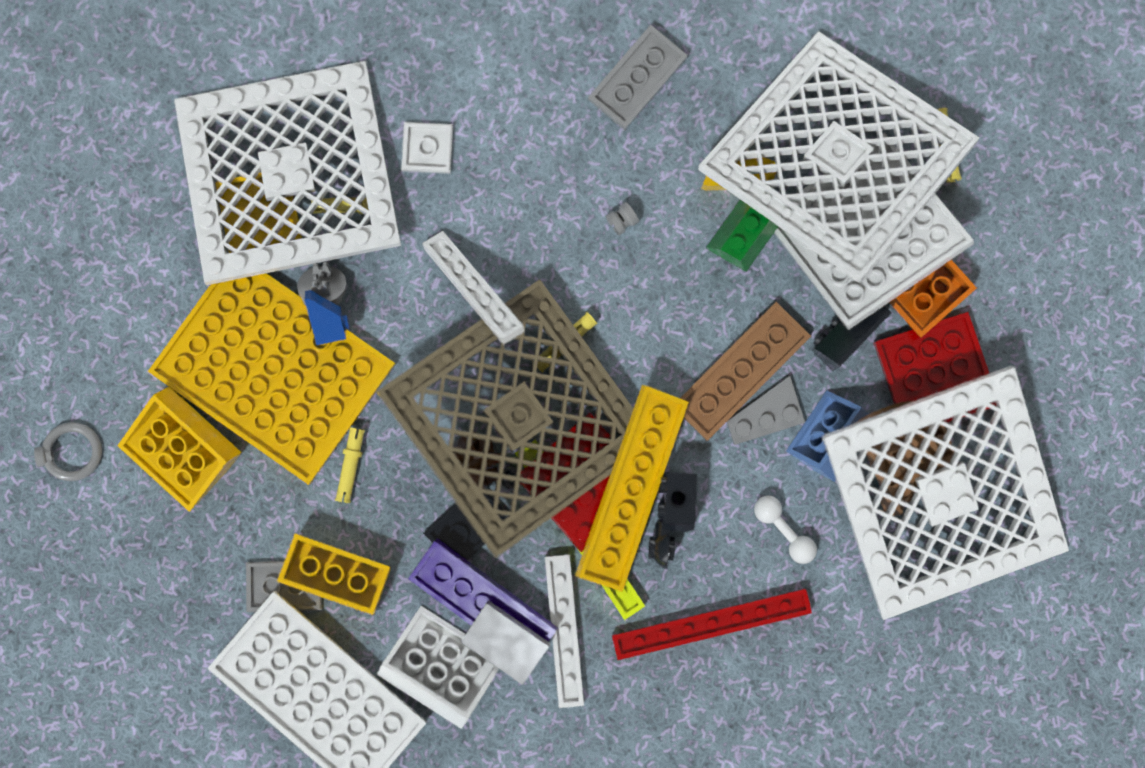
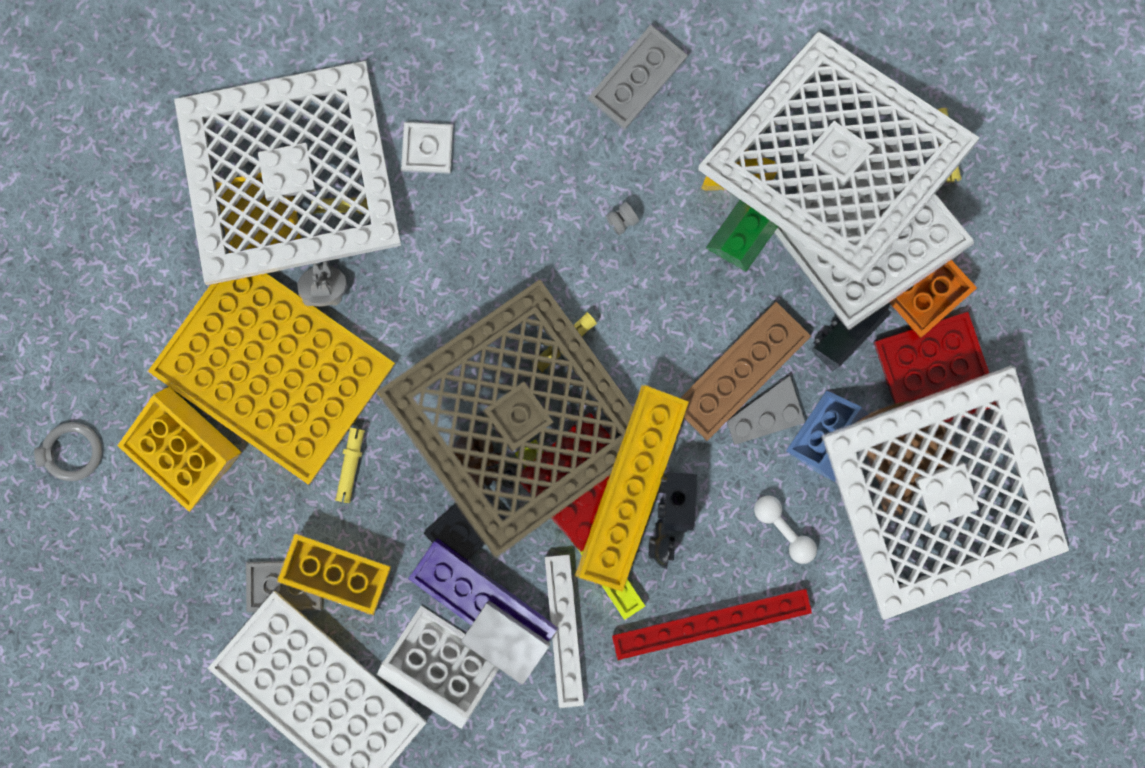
blue slope [304,290,350,345] -> none
white plate [422,231,525,345] -> none

